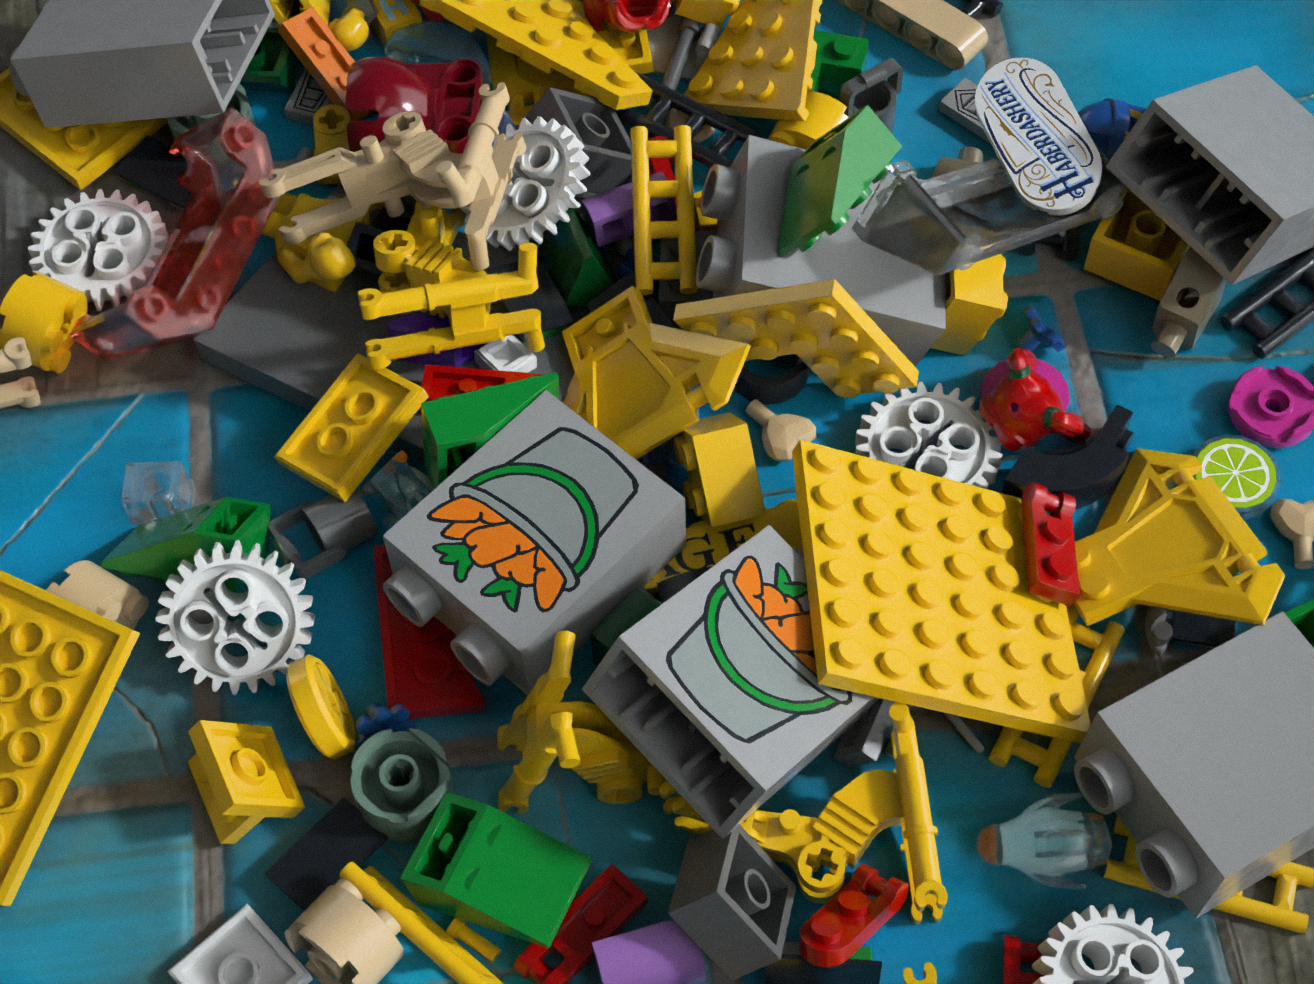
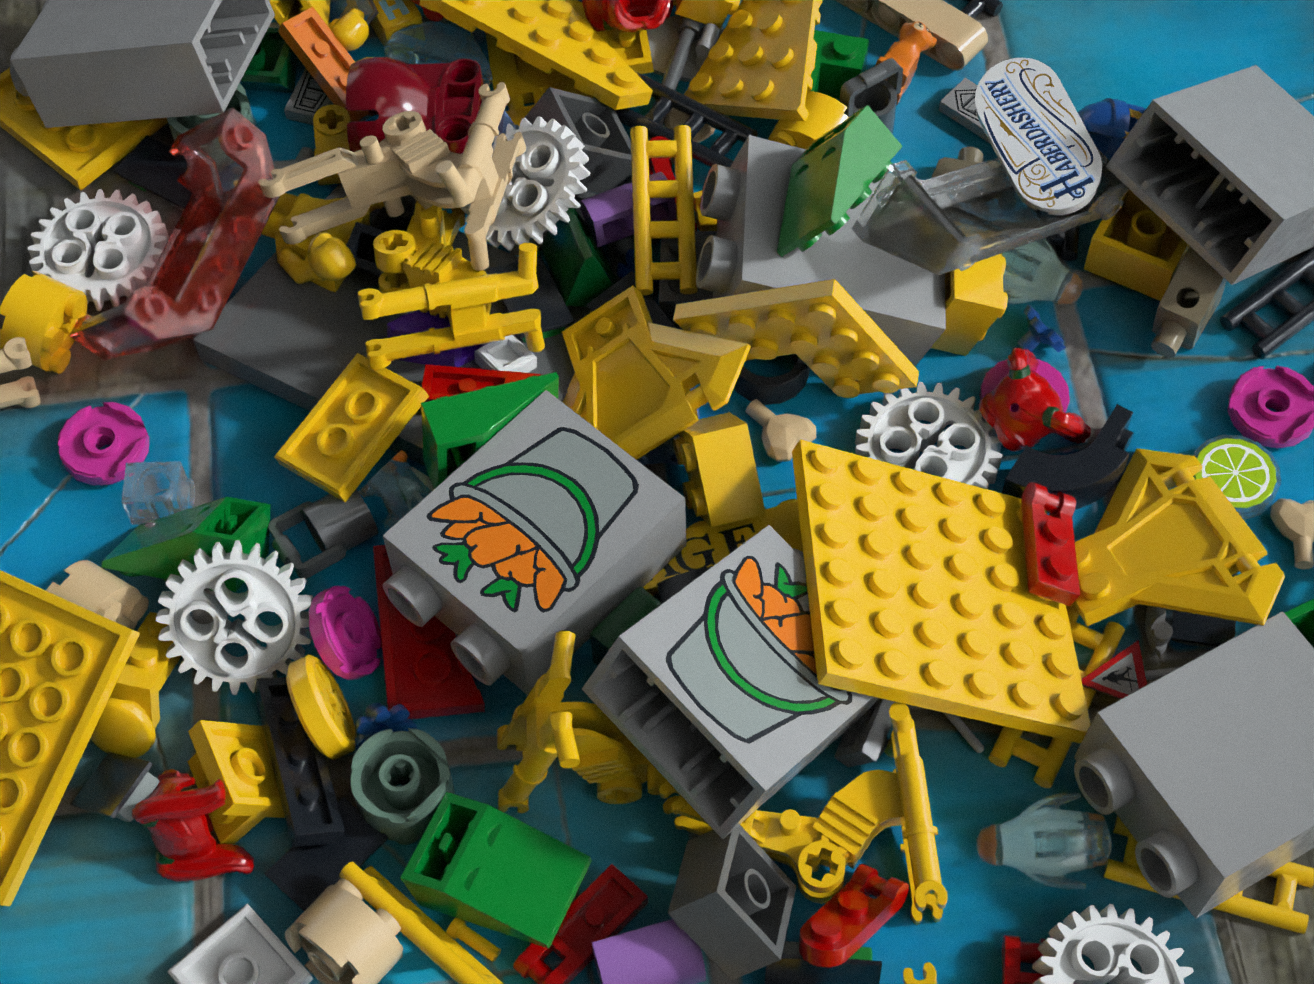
none -> dark pink plate [58,402,150,486]
none -> black piece [71,752,160,822]
none -> yellow piece [90,612,181,758]
none -> red hair [132,769,254,882]
none -> black plate [254,677,345,847]
none -> dark pink plate [309,586,382,680]
none -> orange animal [875,21,937,106]
none -> clear light blue animal [987,221,1083,304]
none -> piece [1081,640,1180,700]

